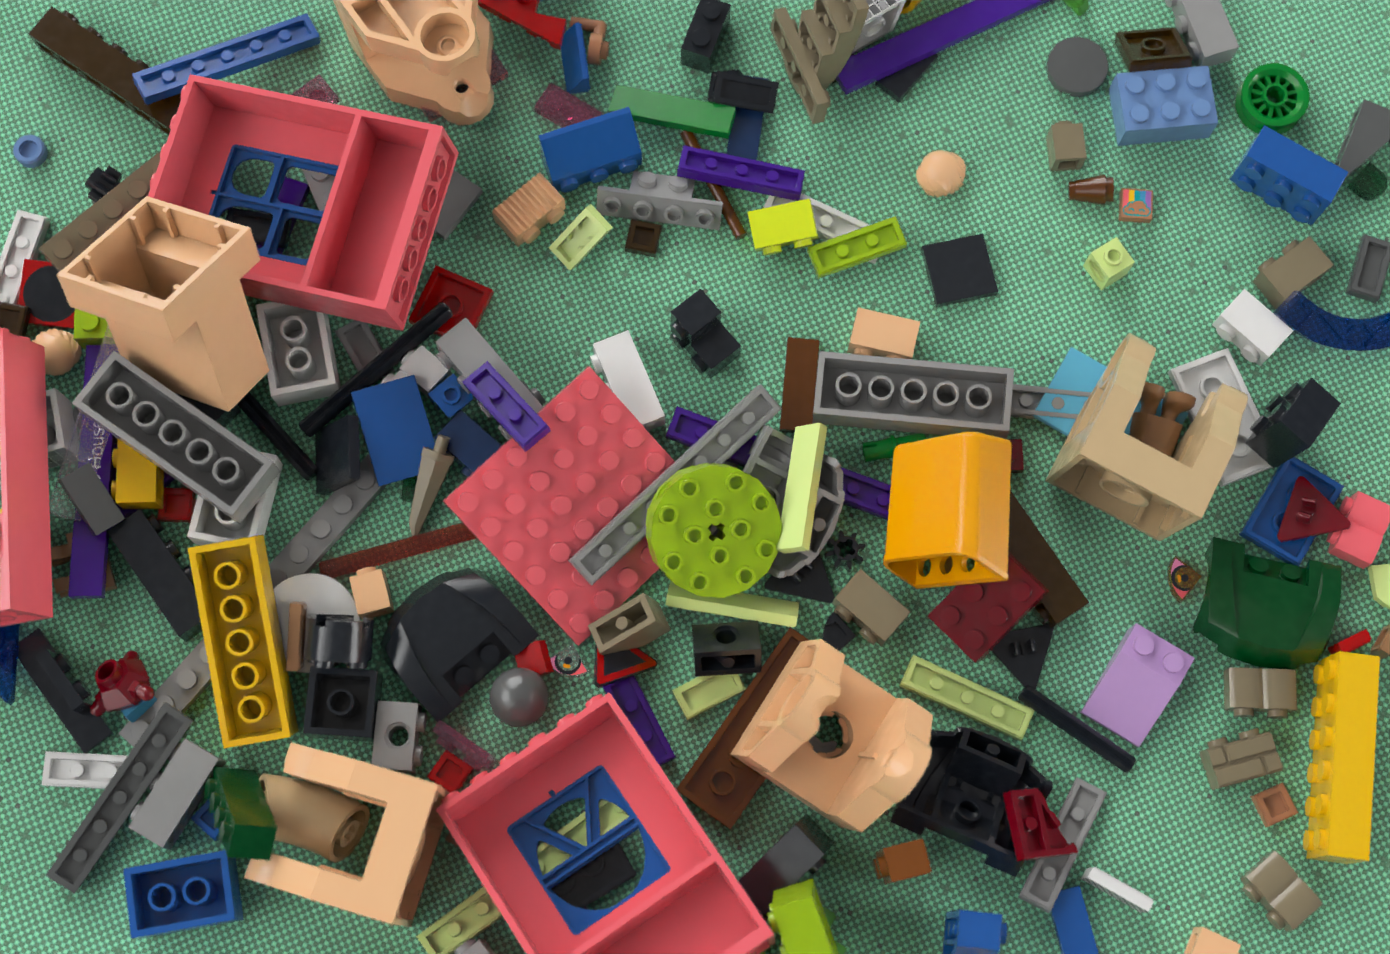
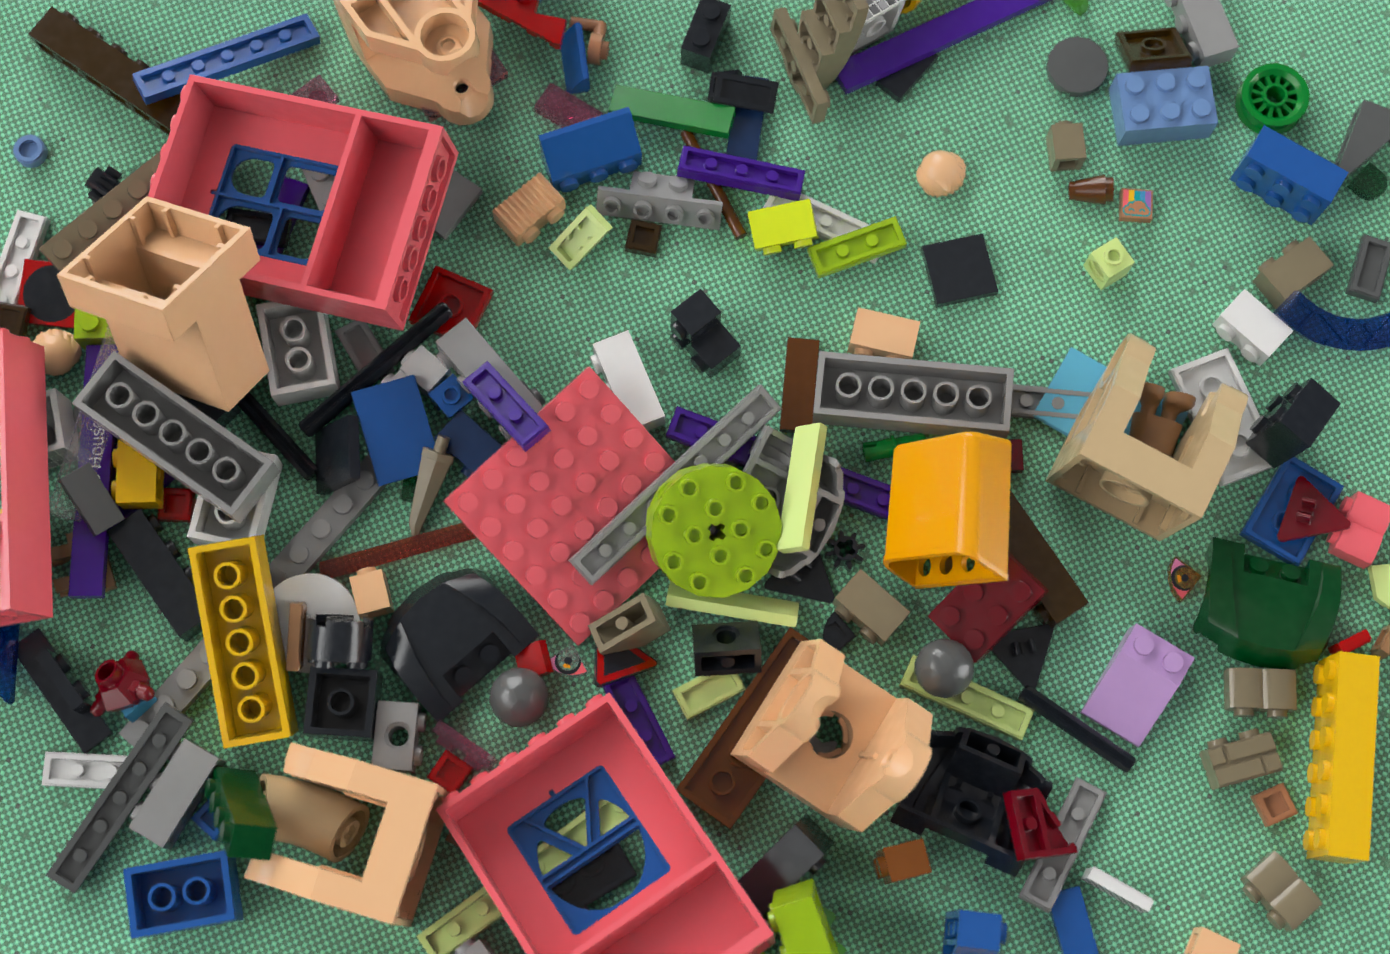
none -> dark grey piece [914,638,974,698]

